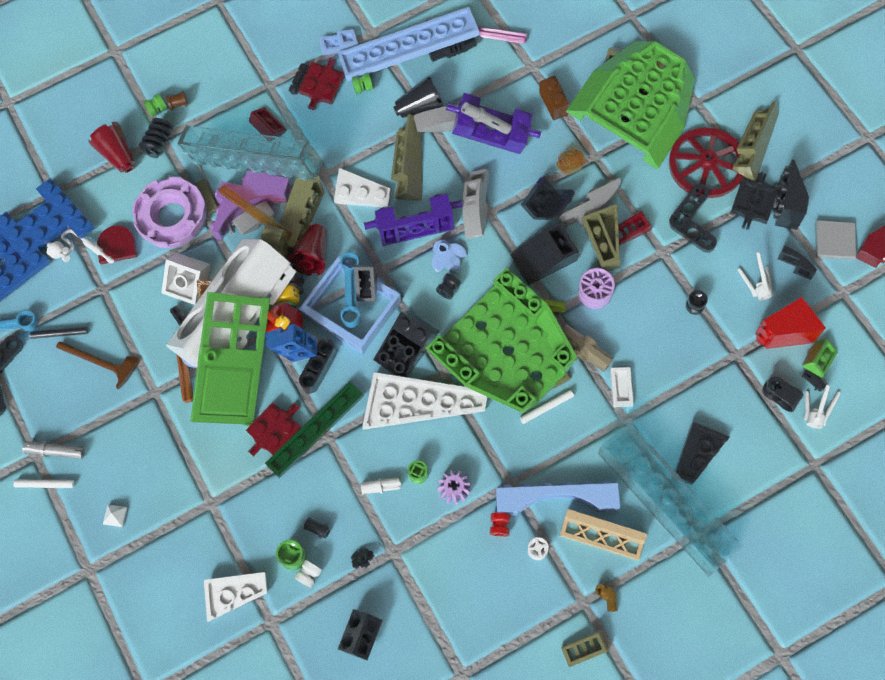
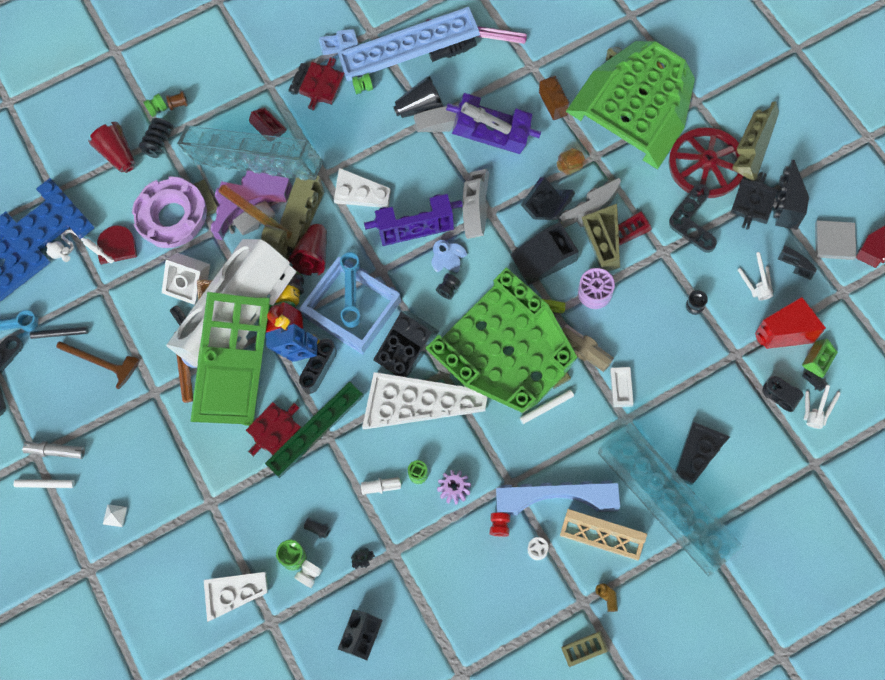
black slope [354,265,377,302] -> none
olive wedge [391,114,422,201] -> none

